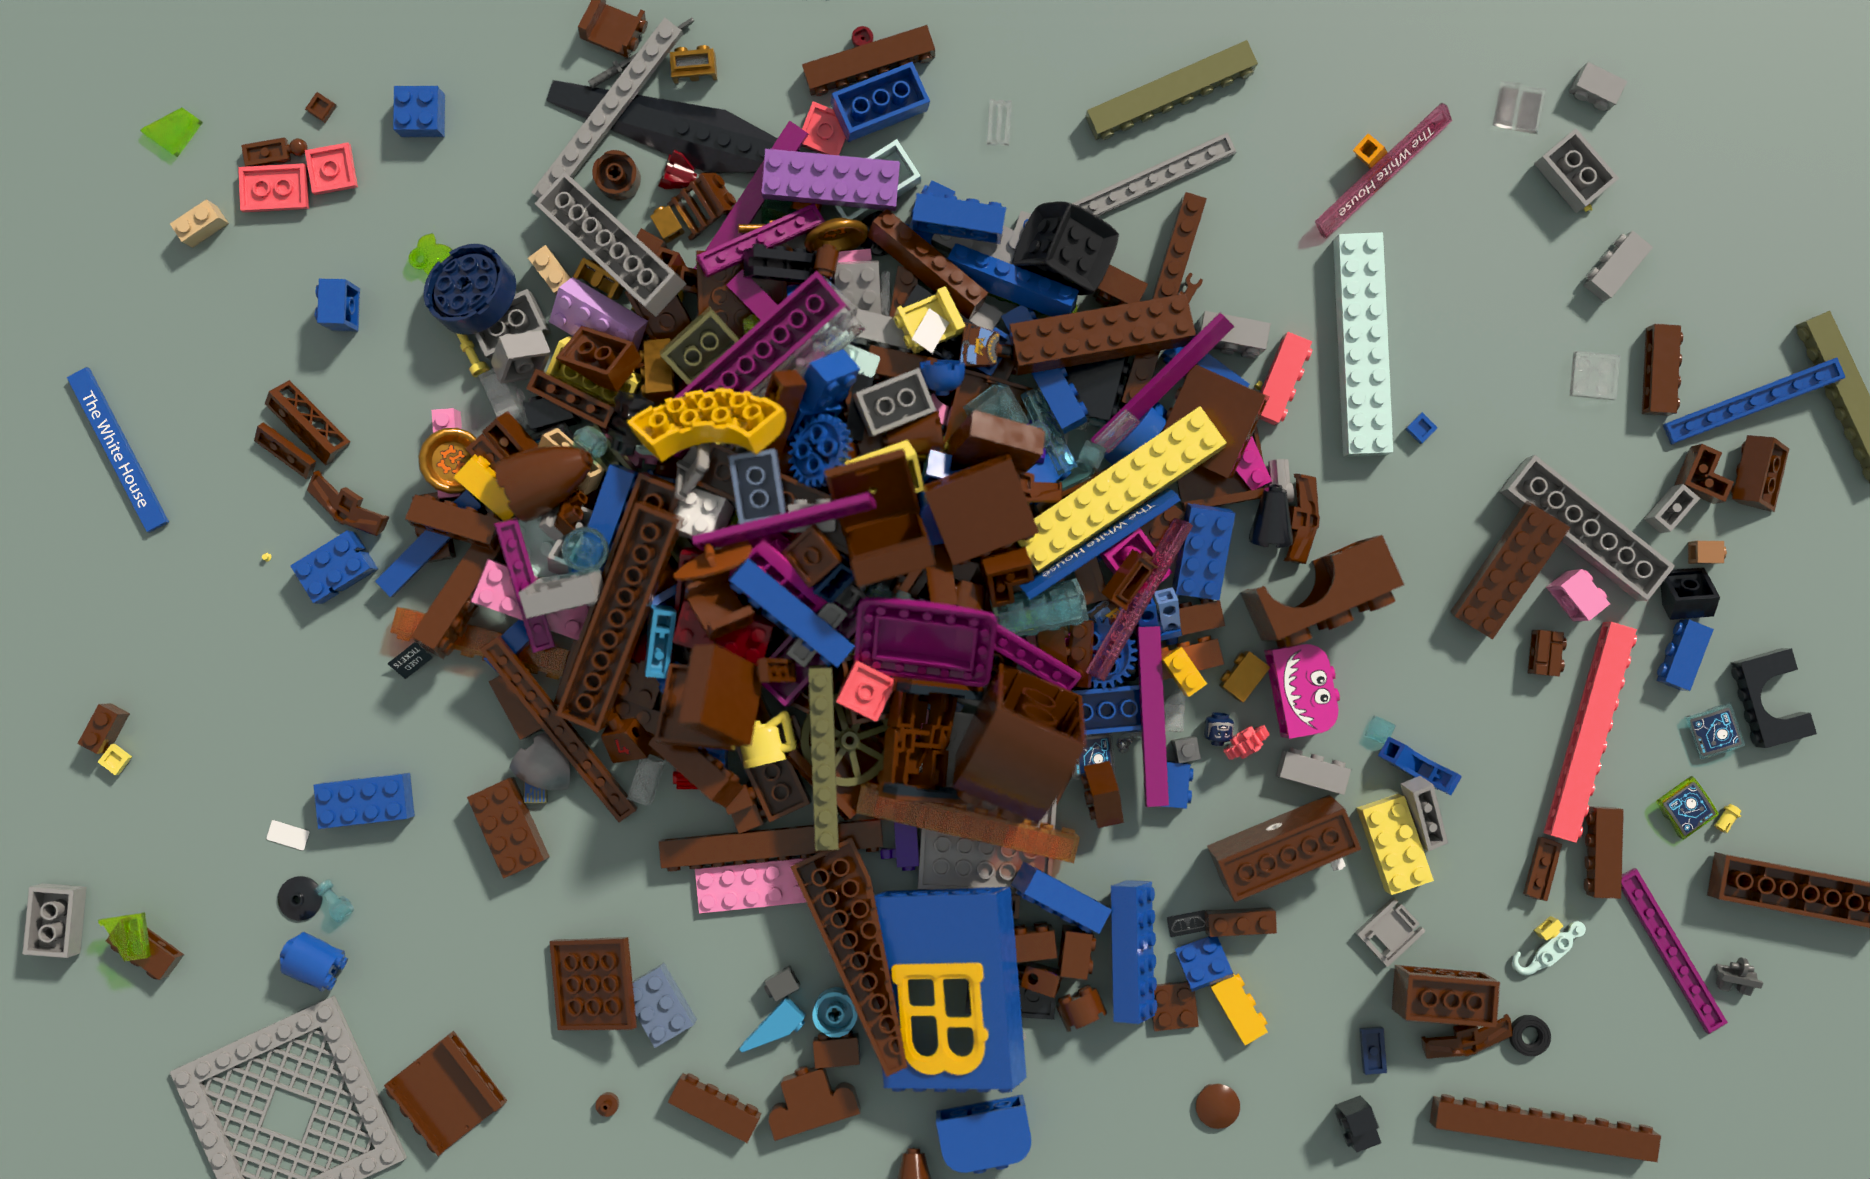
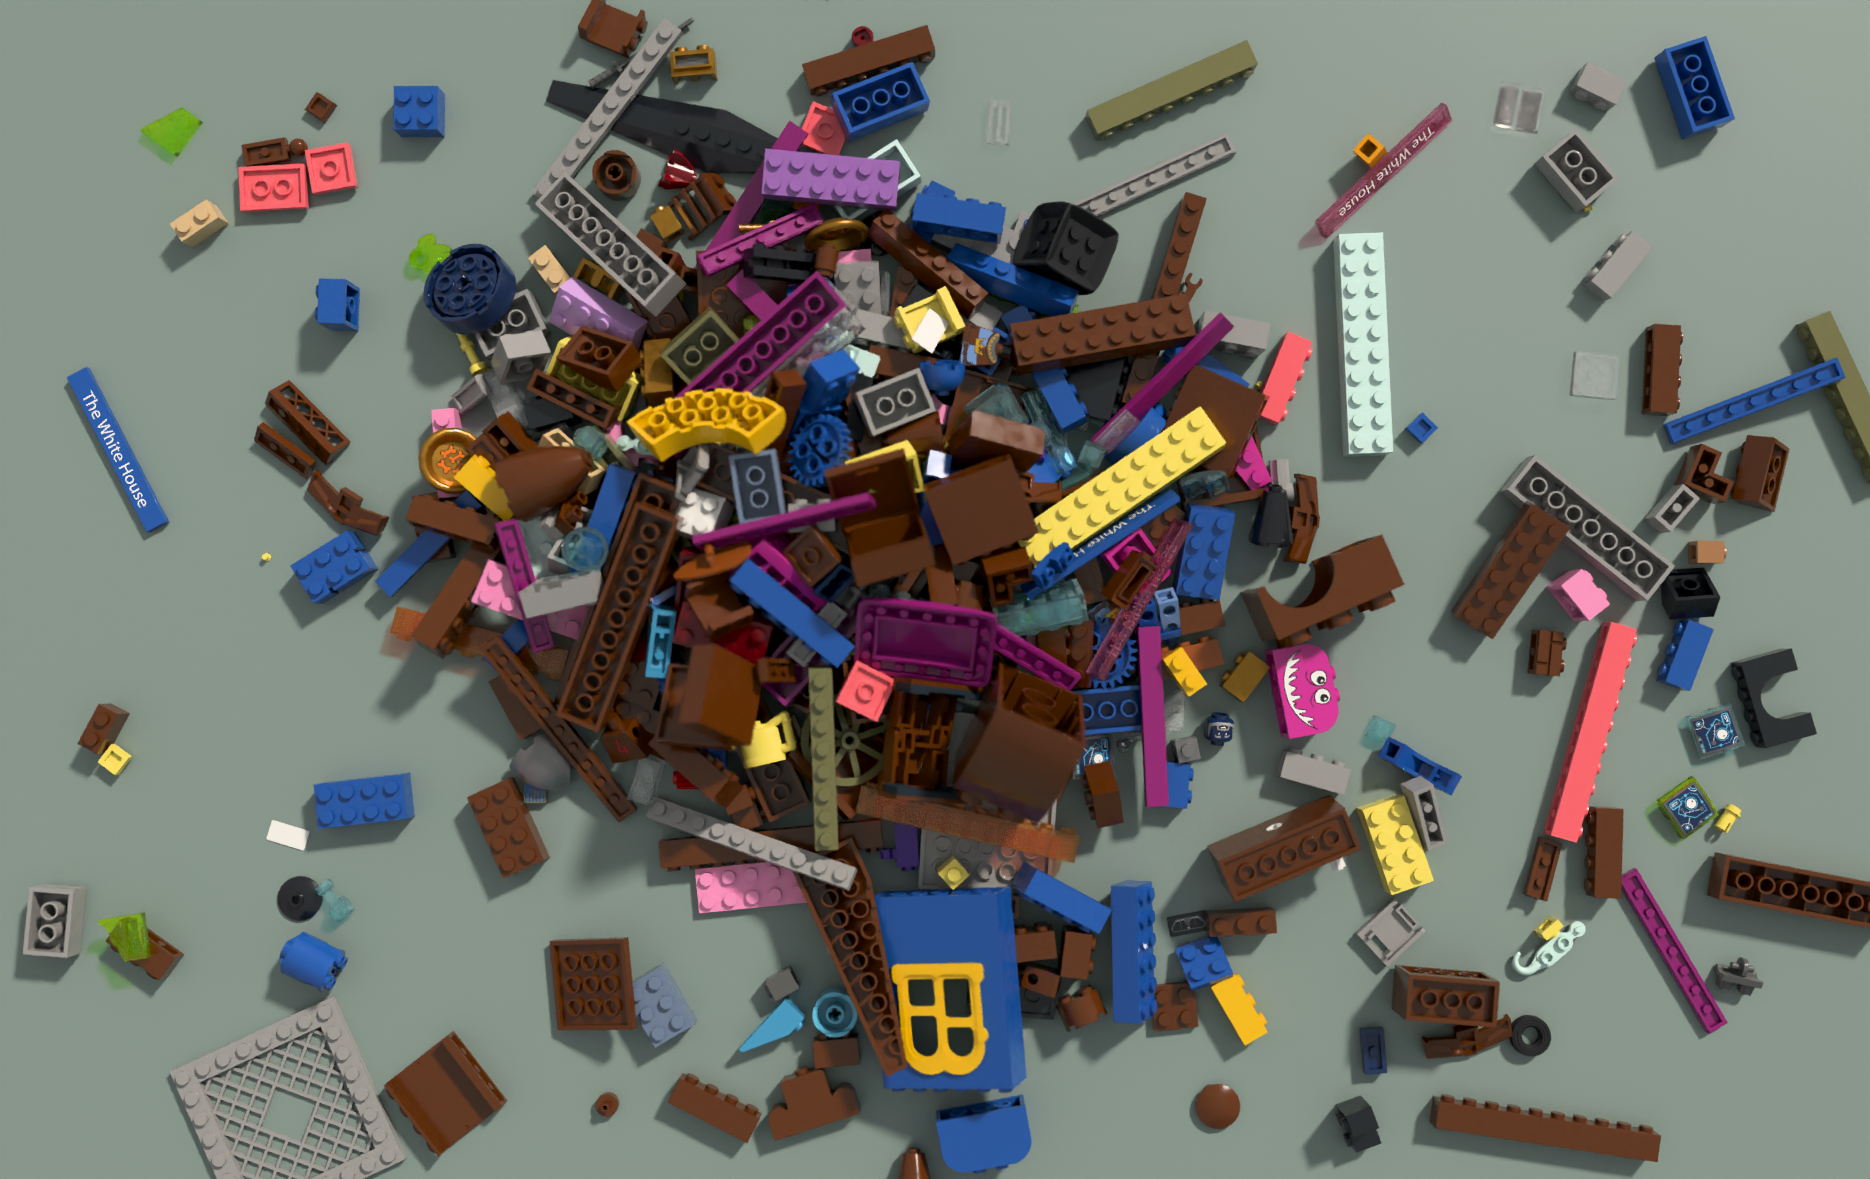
black sticker [388,642,433,679] -> none
black hips [607,390,655,456] -> none
reddish brown brick [1093,264,1148,306] -> none
coral gear [1224,725,1270,760] -> none
none -> light grey tile [452,374,492,415]
none -> light grey plate [645,797,857,891]
none -> light yellow brick [937,854,970,890]
none -> blue slope [1031,542,1074,589]
none -> clear light blue slope [1178,470,1231,502]
none -> blue brick [1654,36,1735,140]

